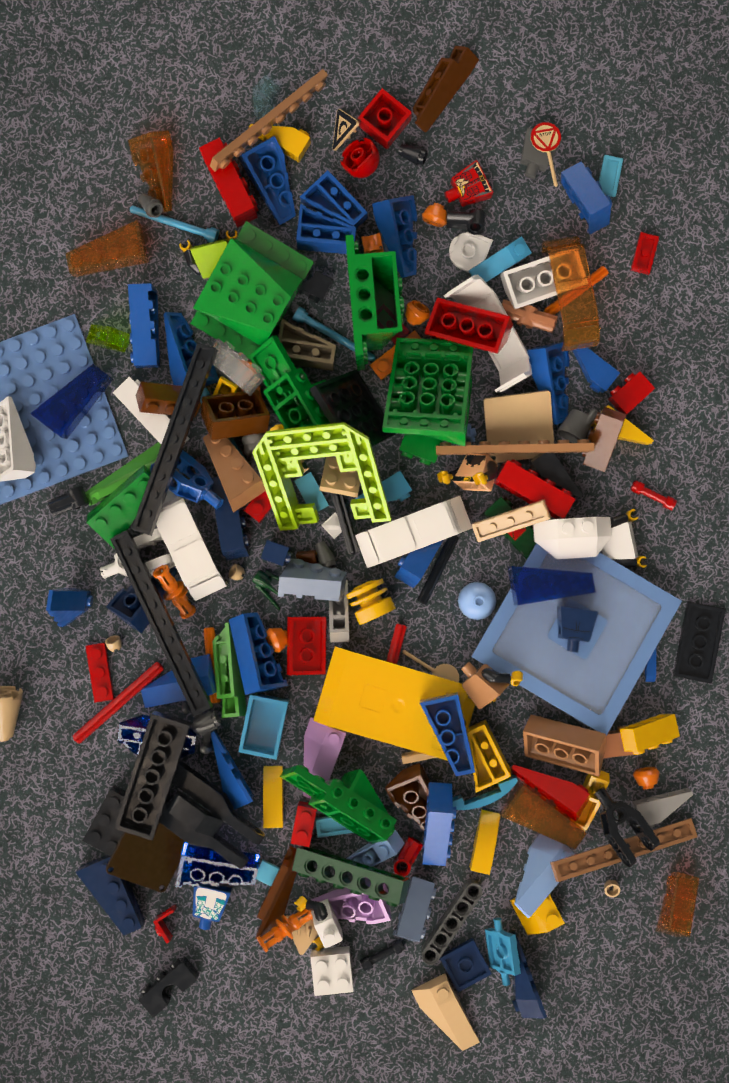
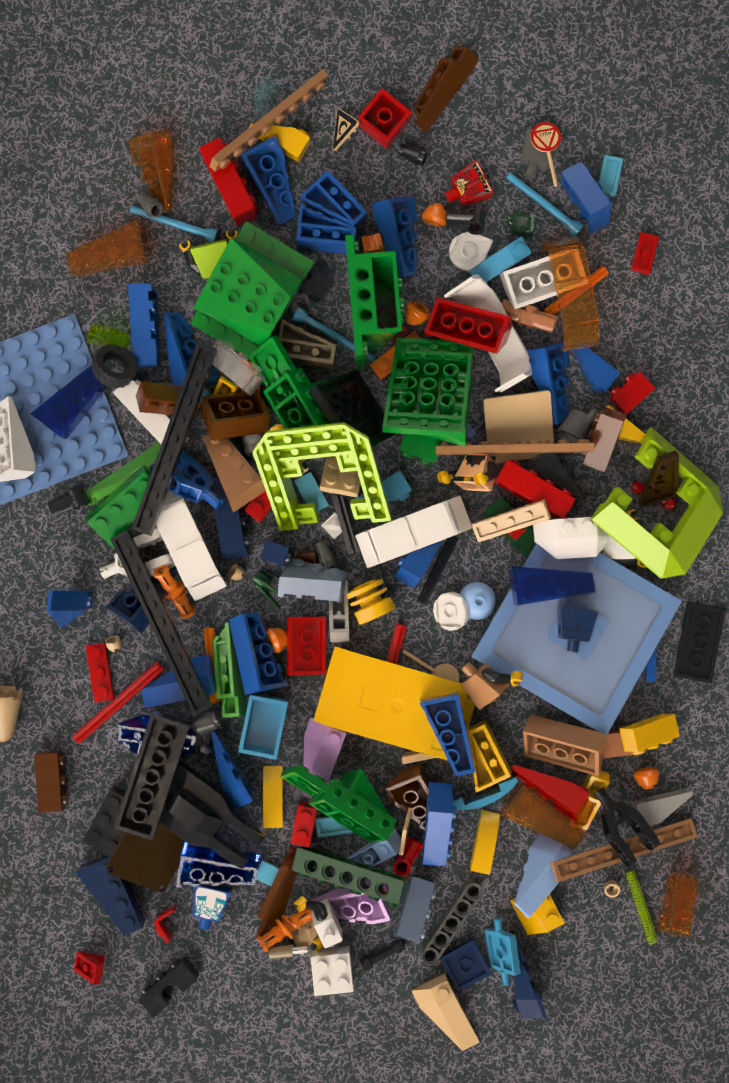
red cylinder [341,138,380,179] -> none
none -> reddish brown brick [34,750,68,813]
none -> red slope [73,951,105,985]
none -> black tyre [91,344,138,389]
none -> dark tan piece [268,944,308,960]
none -> tan piece [399,807,412,855]
none -> white tile [433,592,470,631]
none -> dark azure piece [506,172,585,237]
none -> clear green window [506,211,537,237]
none -> lime slope [590,427,723,578]
none -> lime piece [625,869,658,945]
none -> dark brown wing [638,451,679,508]

